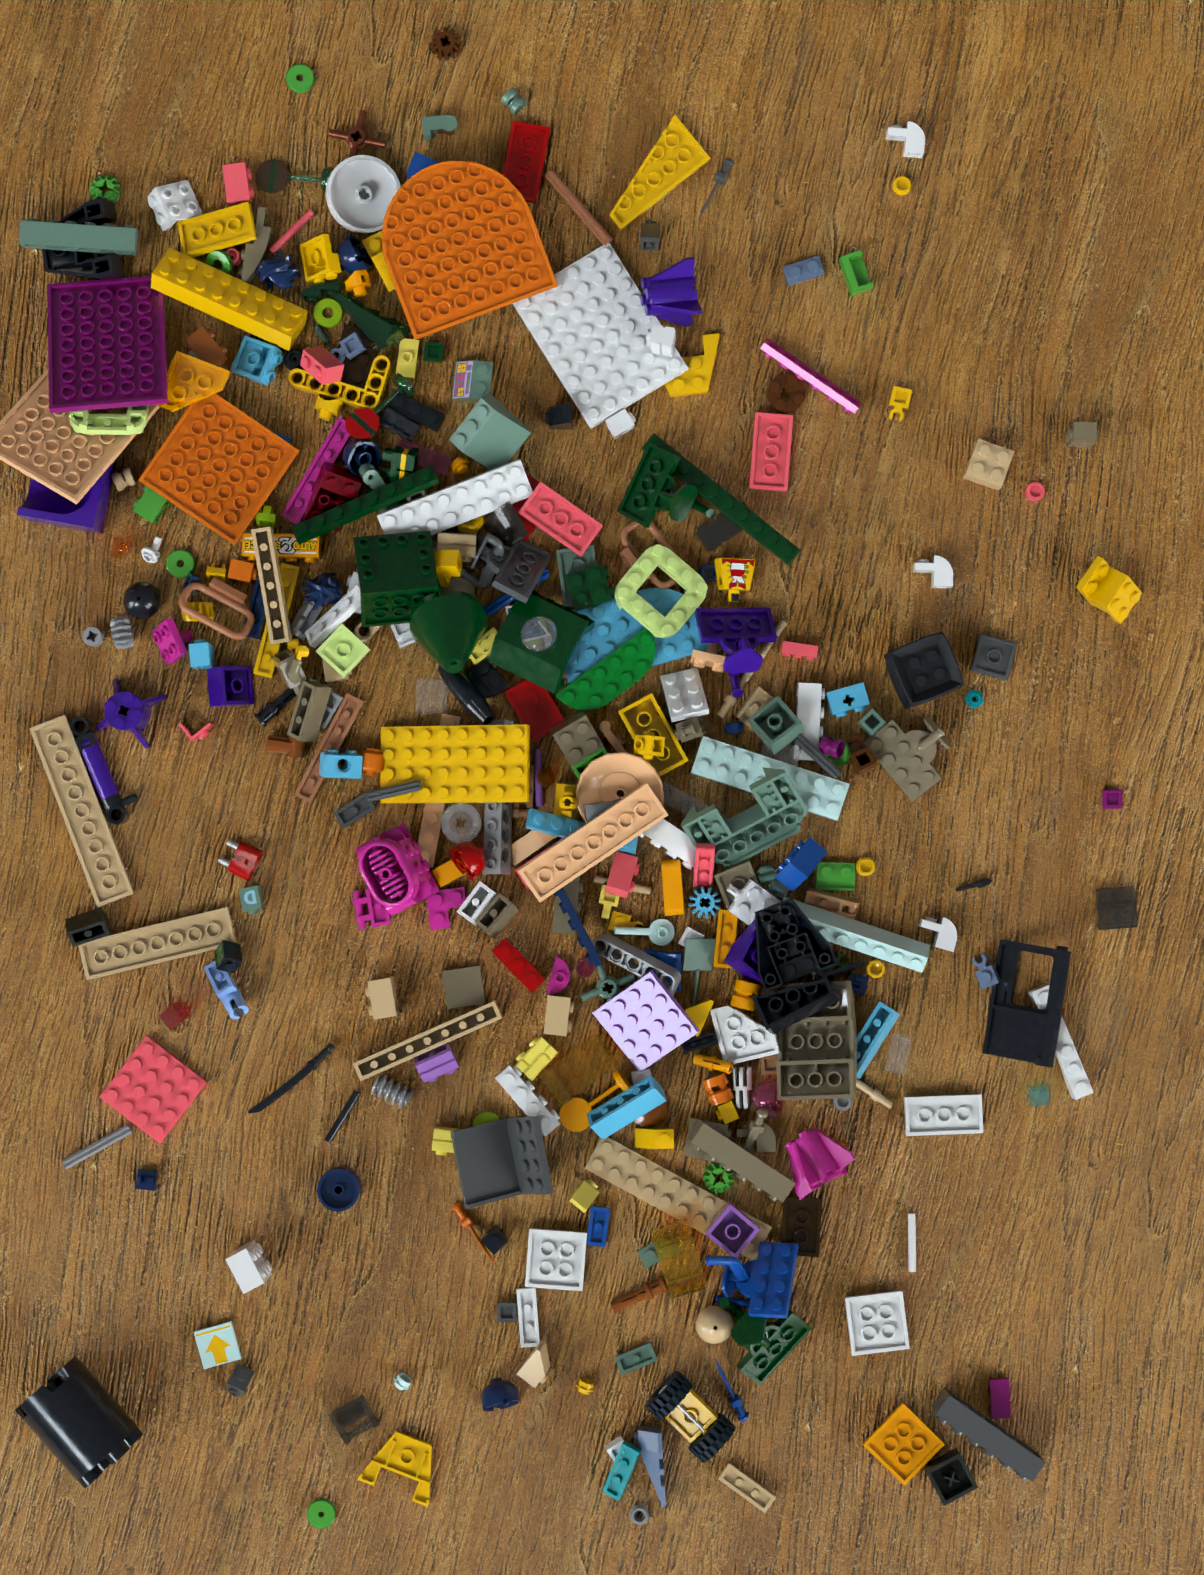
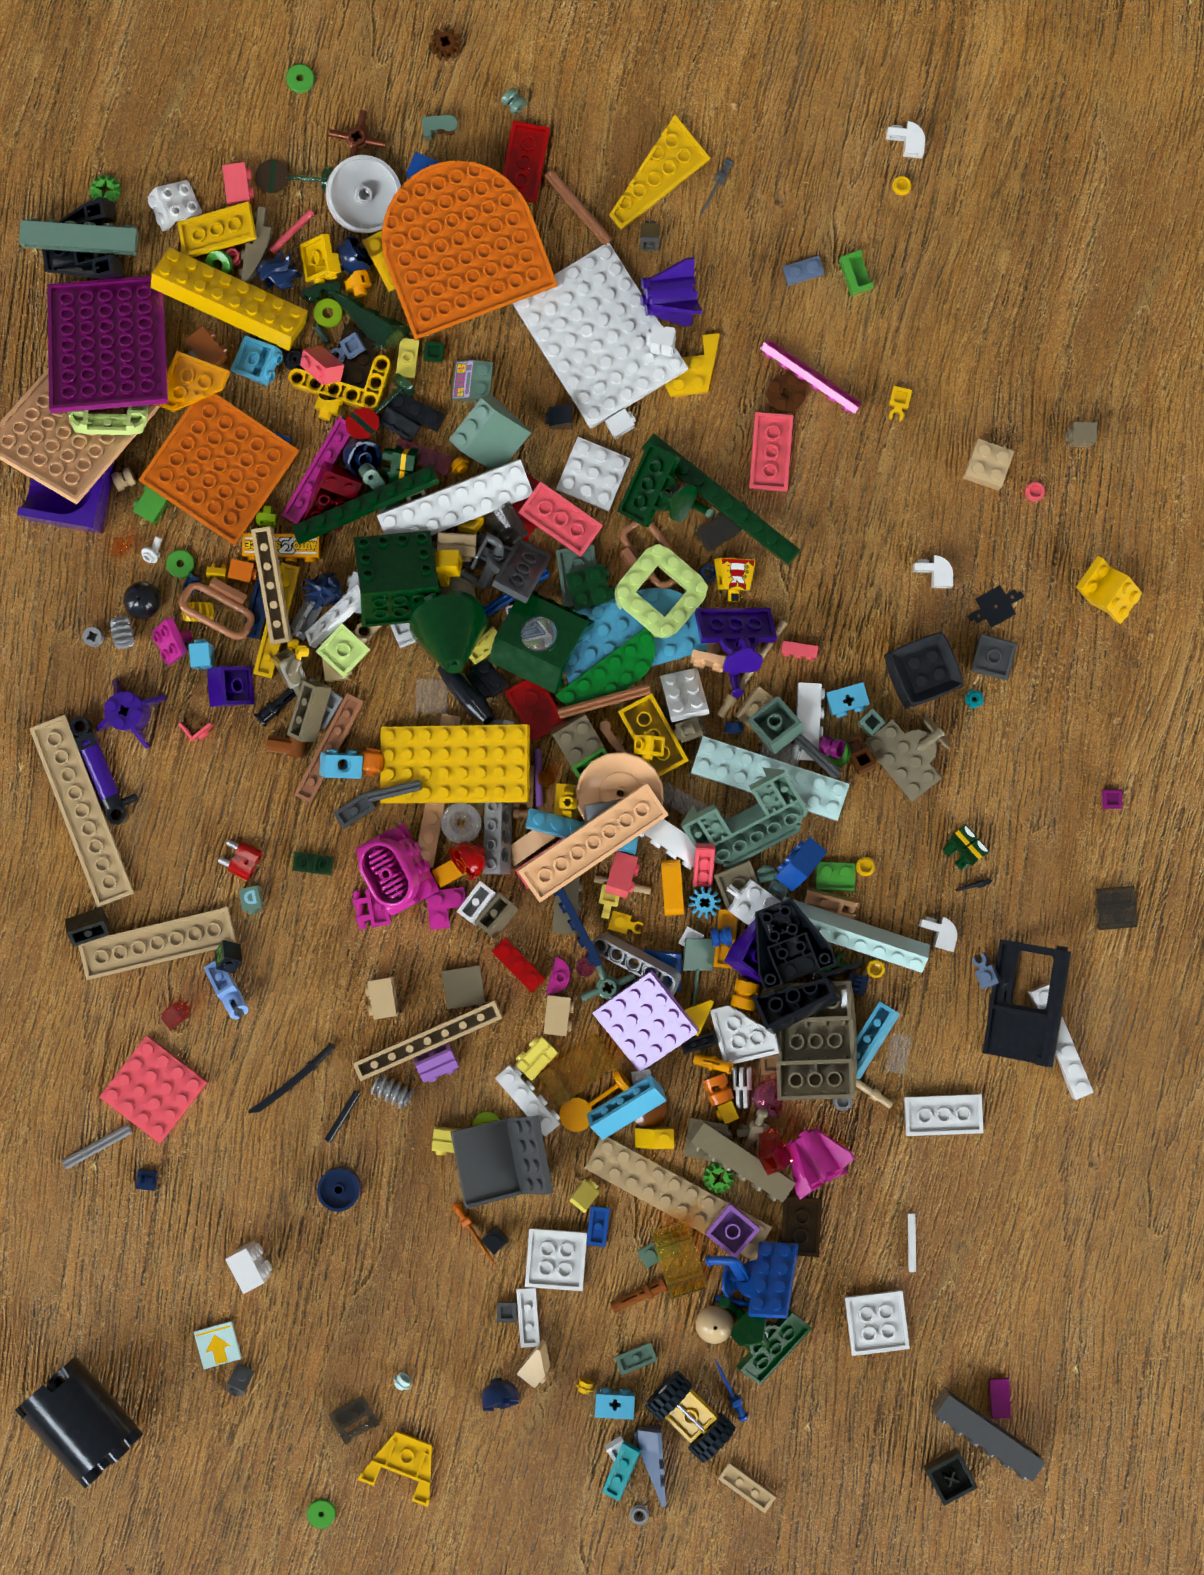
light aqua piece [614,919,675,946] -> none
light orange plate [862,1402,945,1486] -> none
clear light blue tile [1028,1085,1050,1107] -> none
none -> clear green slope [291,852,334,876]
none -> white plate [556,437,631,512]
none -> nougat axle [557,684,651,719]
none -> medium azure brick [595,1388,635,1420]
none -> blue wheel [711,926,732,947]
none -> clear red slope [759,1127,793,1176]
none -> dark green hips [942,824,990,870]
none -> black piece [967,585,1024,628]

